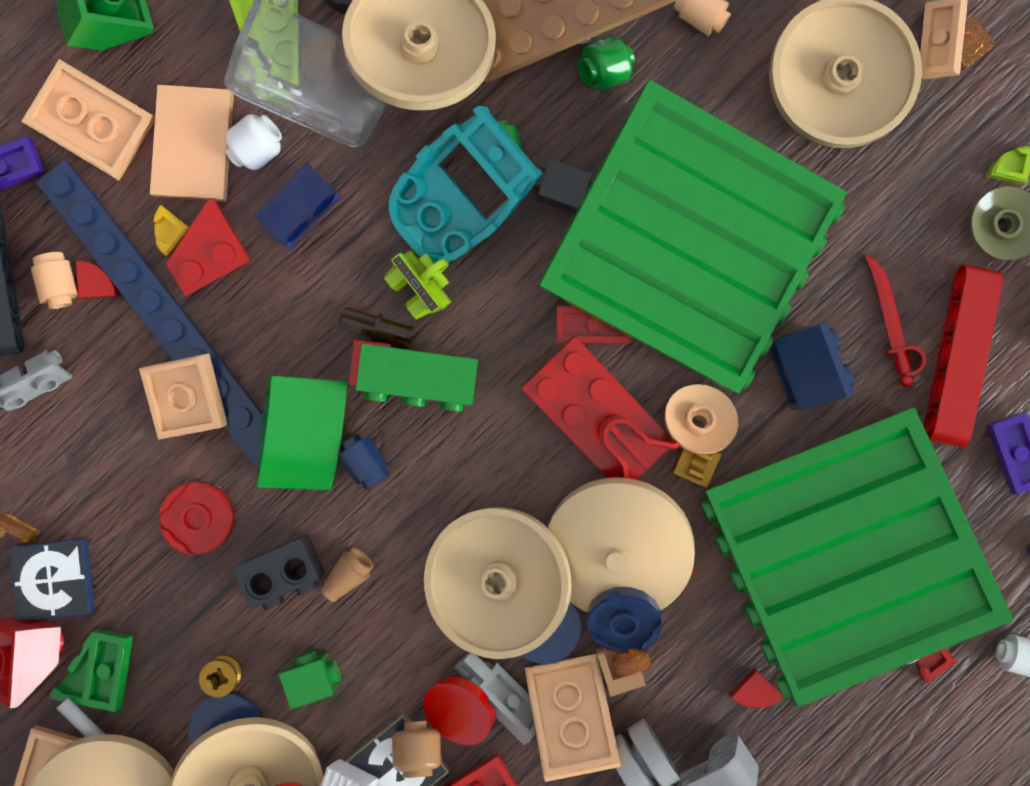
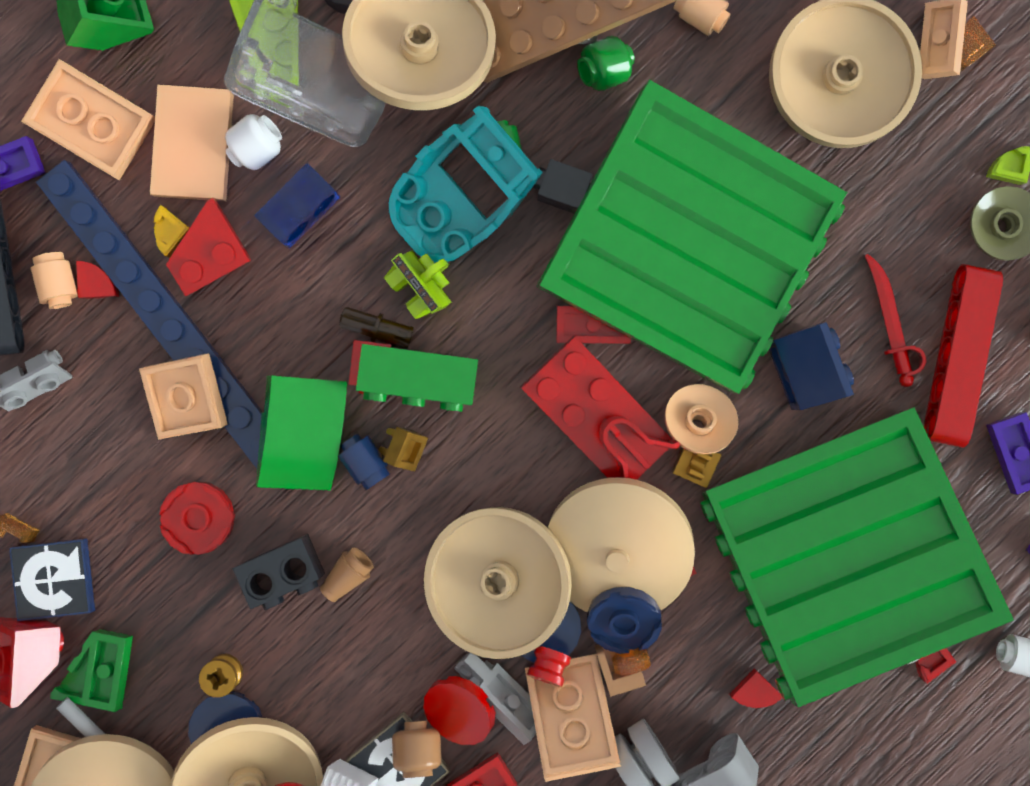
green brick [279,650,341,710] -> none
none -> pearl gold tile [379,427,428,472]
none -> red wheel [527,646,571,687]

